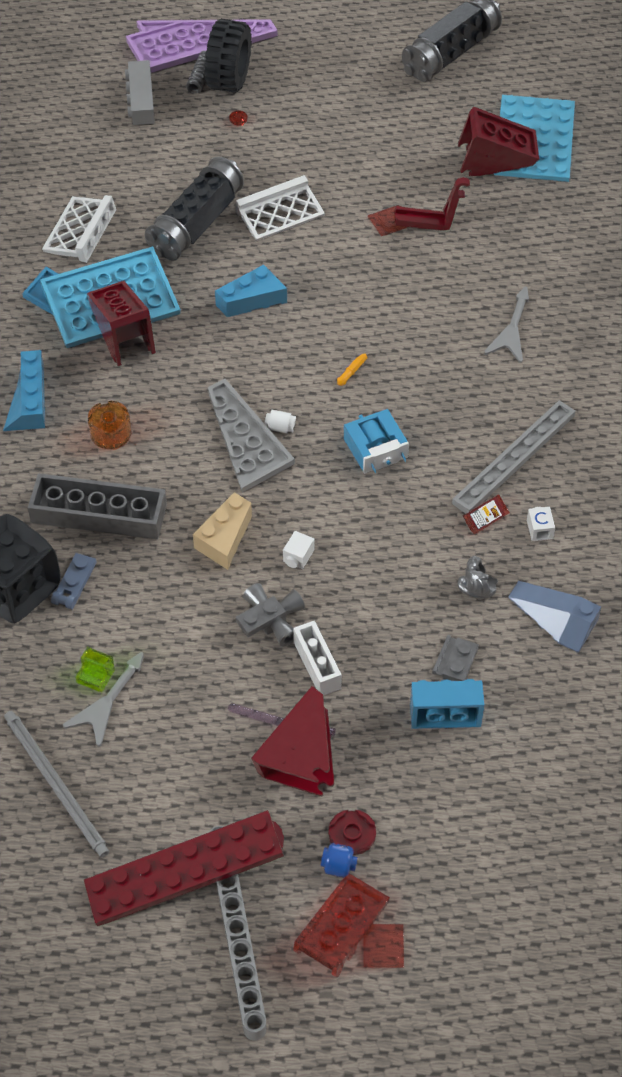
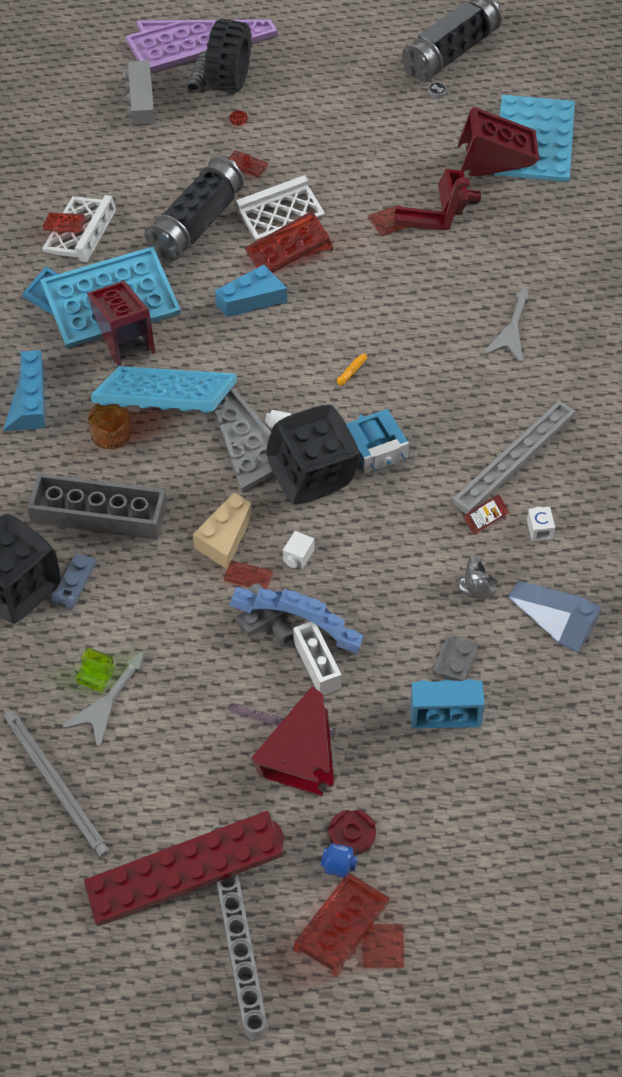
none -> clear red plate [43,212,86,233]
none -> medium azure plate [91,366,237,413]
none -> clear red tile [224,560,273,590]
none -> clear red plate [228,150,268,178]
none -> medium blue piece [229,587,363,654]
none -> clear red plate [245,210,333,273]
none -> black piece [266,404,360,504]
none -> light grey tile [428,82,447,99]
none -> dark red brick [438,169,481,215]

